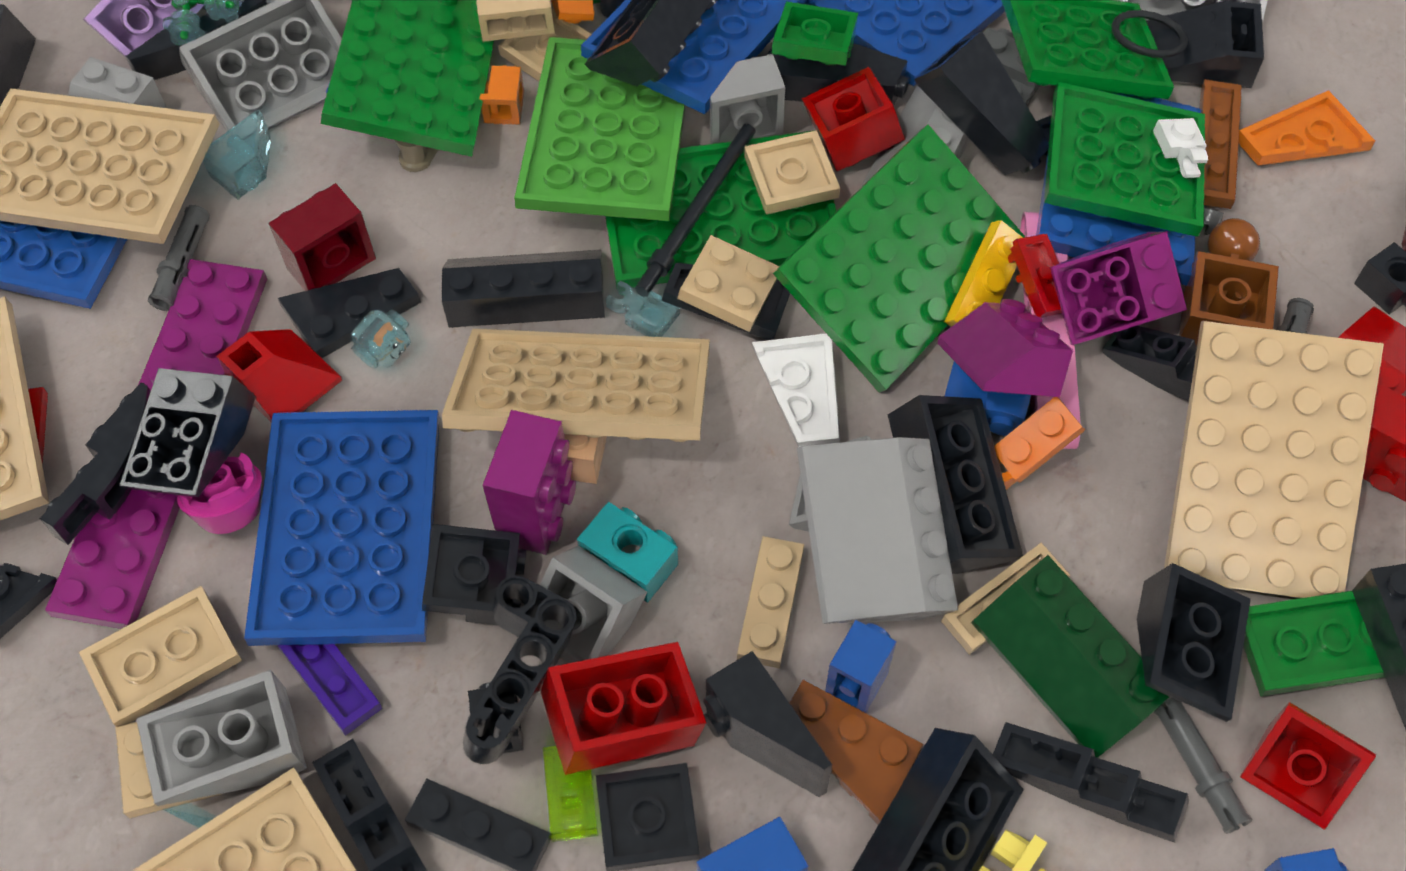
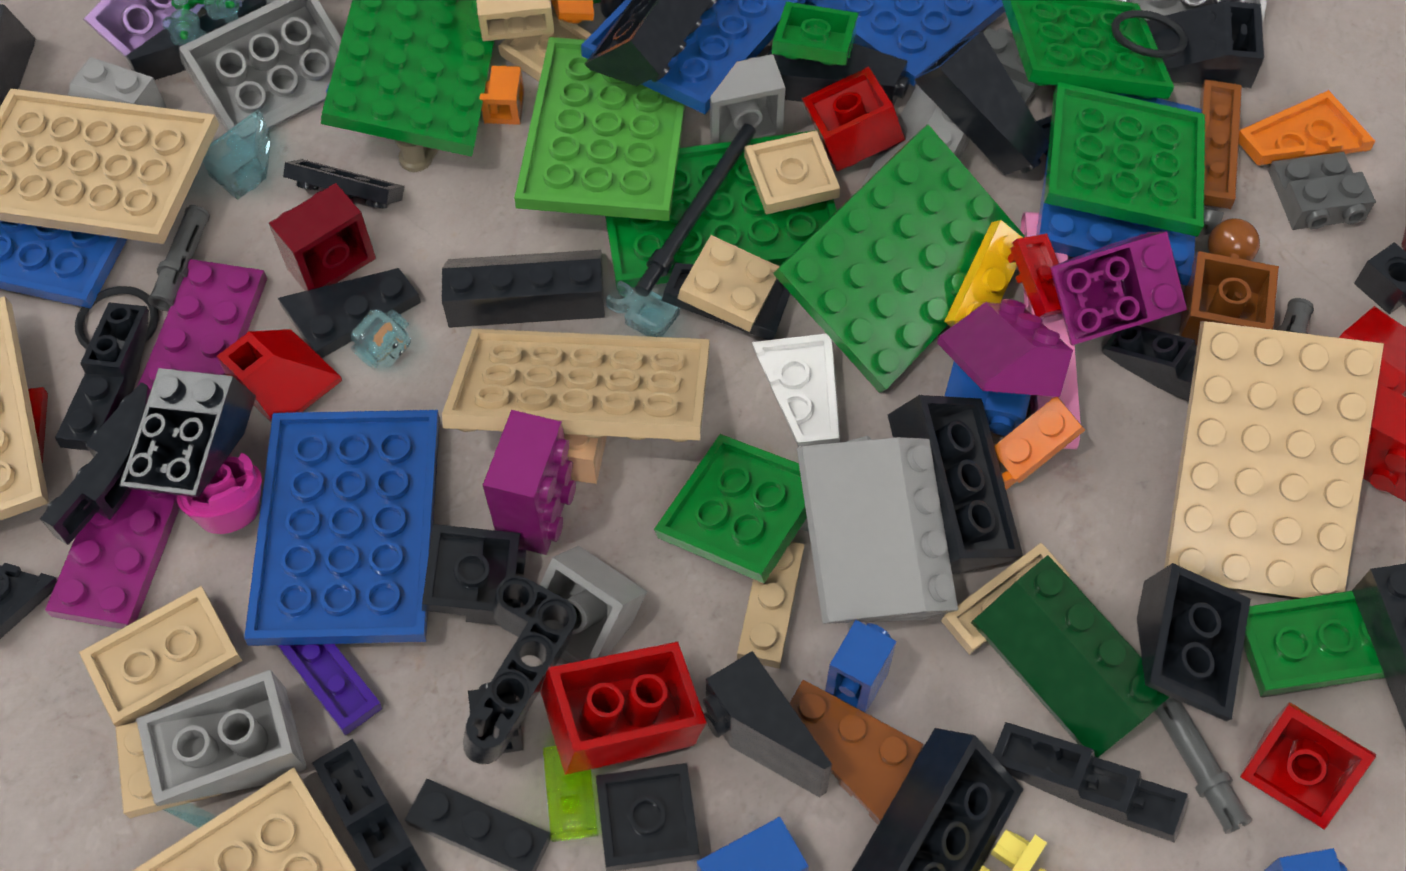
teal brick [577,501,678,603] -> none
white plate [1153,118,1208,178] -> none
none -> black slope [55,302,149,451]
none -> black tyre [75,286,159,349]
none -> black plate [283,159,404,208]
none -> green plate [654,434,807,584]
none -> dark grey plate [1268,152,1376,230]

